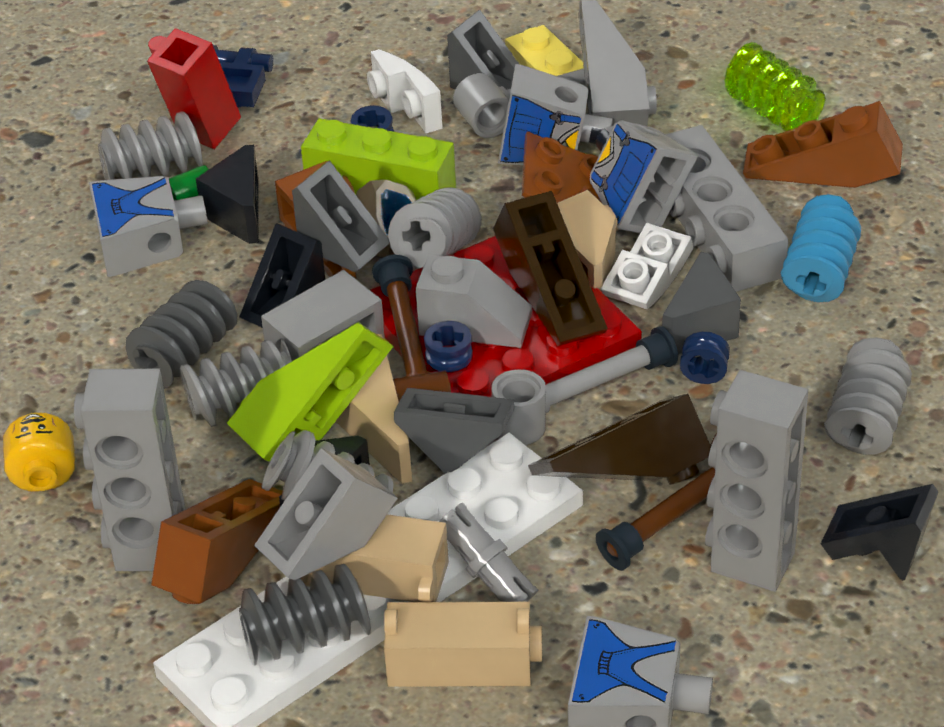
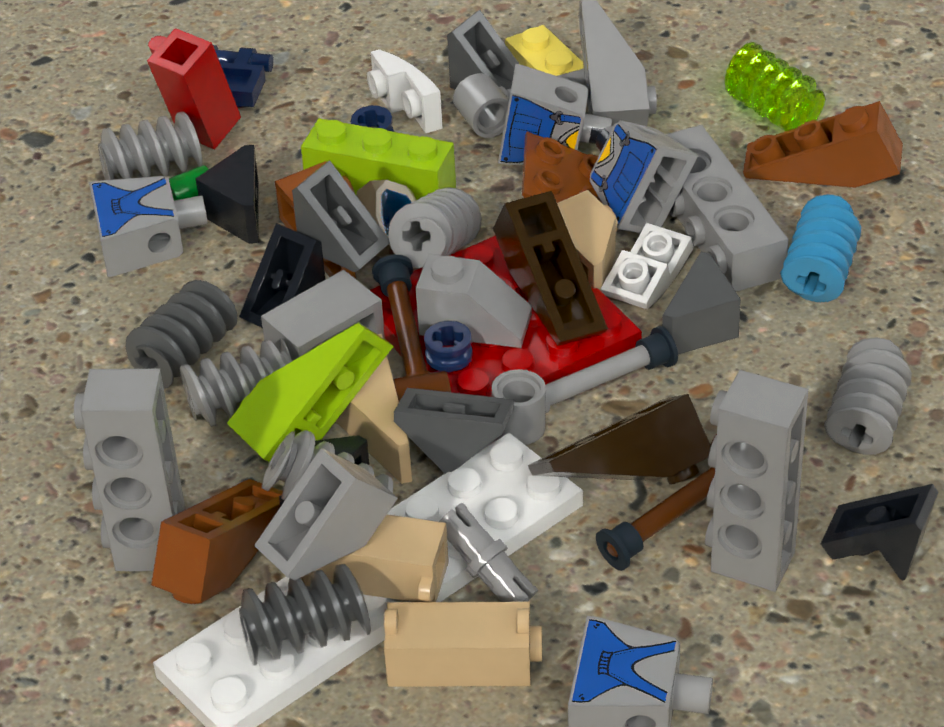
yellow head [3,413,75,492] -> none
dark blue bush [680,331,730,384] -> none

